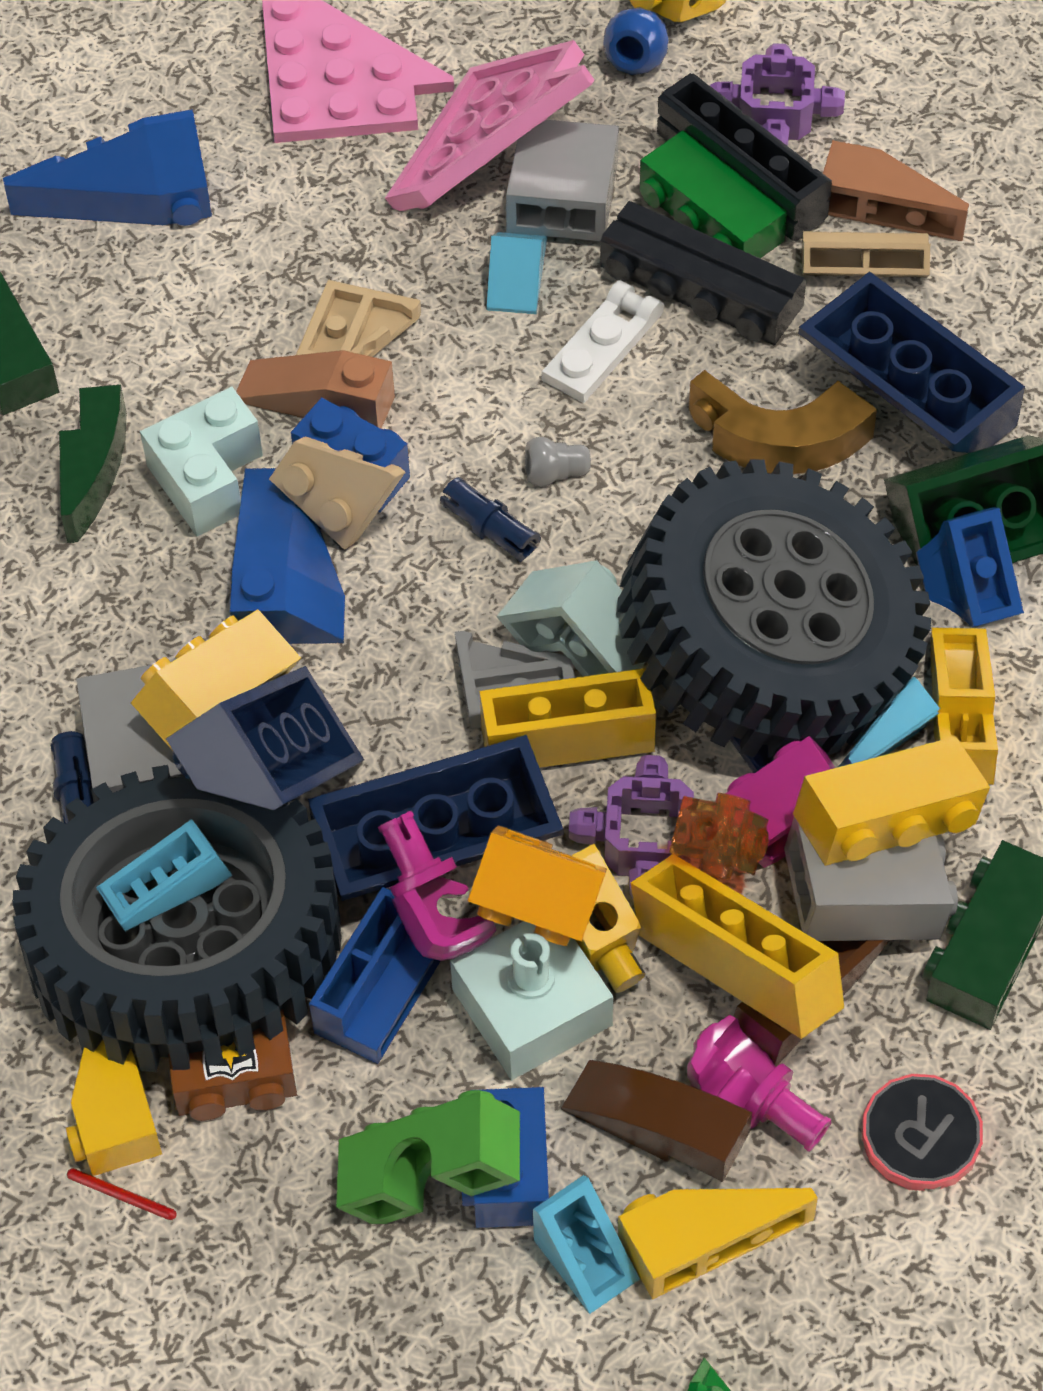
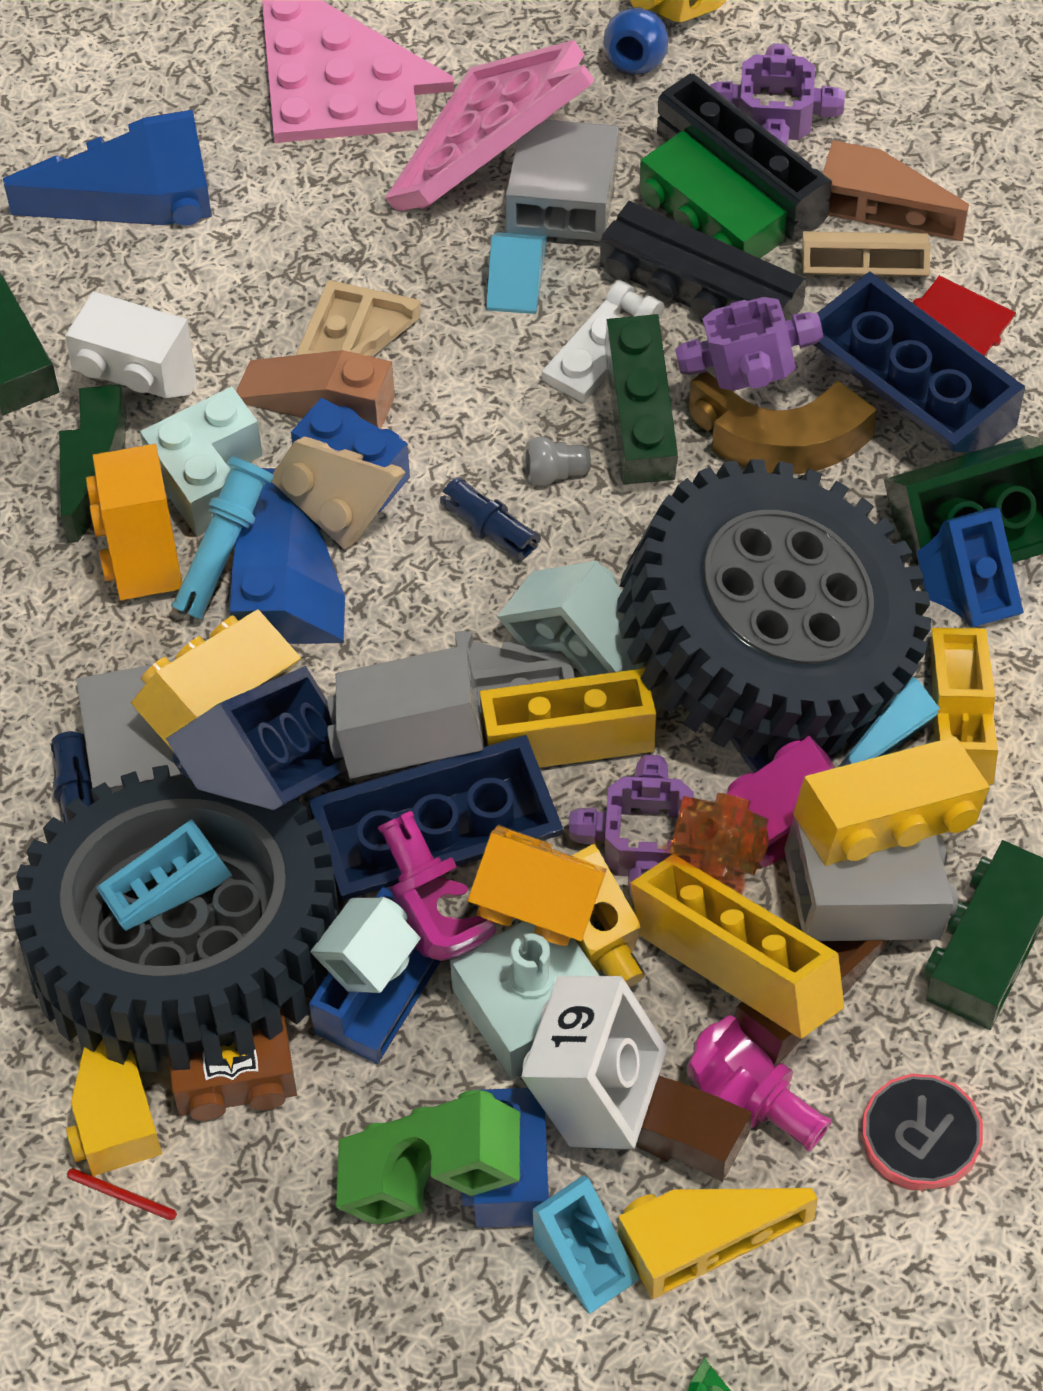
none -> white slope [65,291,197,398]
none -> light orange brick [86,444,183,601]
none -> medium azure pin [171,456,274,620]
none -> light aqua brick [310,897,421,993]
none -> light grey brick [327,645,484,779]
none -> white brick [521,976,668,1149]
none -> dark green brick [604,314,678,485]
none -> medium lavender piece [675,297,824,391]
none -> red piece [913,275,1016,356]

